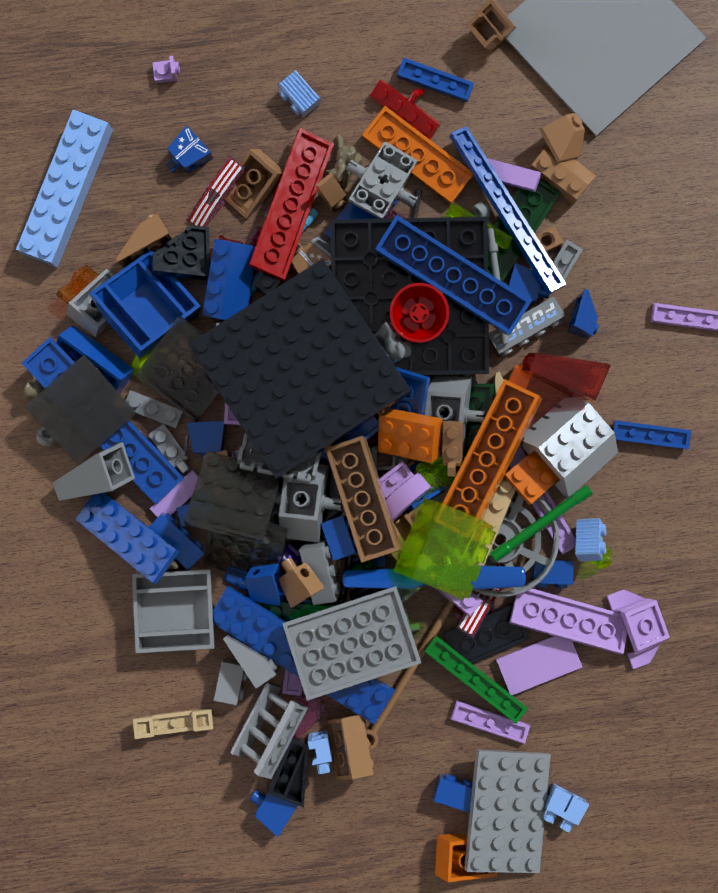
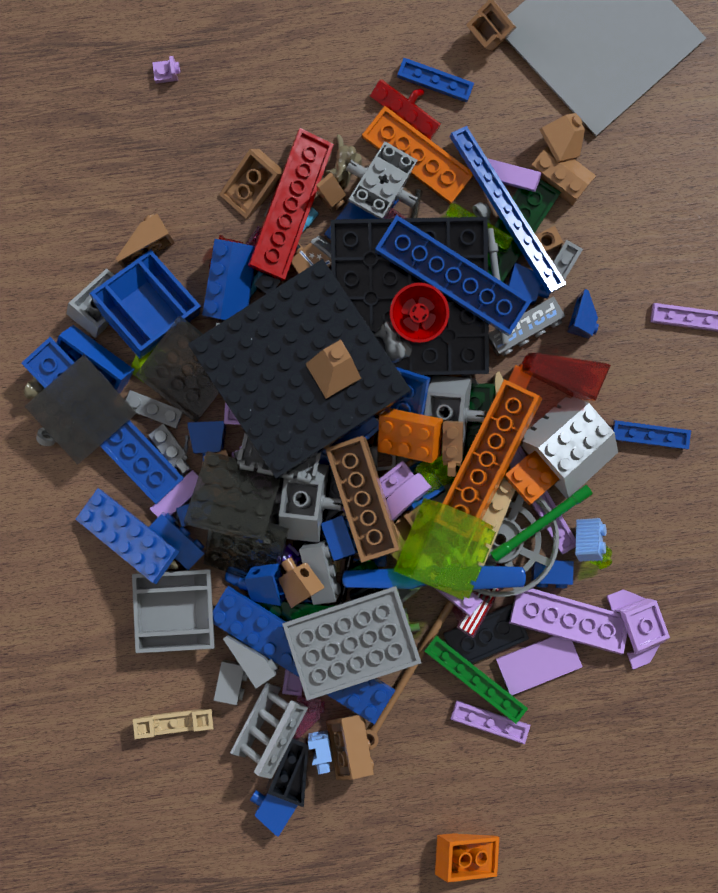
light blue brick [16,110,113,268] -> none
light grey slope [53,442,135,501] -> none
clear orange slope [56,265,99,305] -> none
black plate [152,225,210,280] -> none
blue torso [165,126,213,173] -> none
slope [187,156,246,227] -> none
light blue brick [278,70,321,118] -> none
blue brick [433,773,473,813] -> none
light grey plate [464,749,551,873] -> none
light blue hips [543,783,589,832] -> none
none -> medium nougat slope [306,340,361,399]

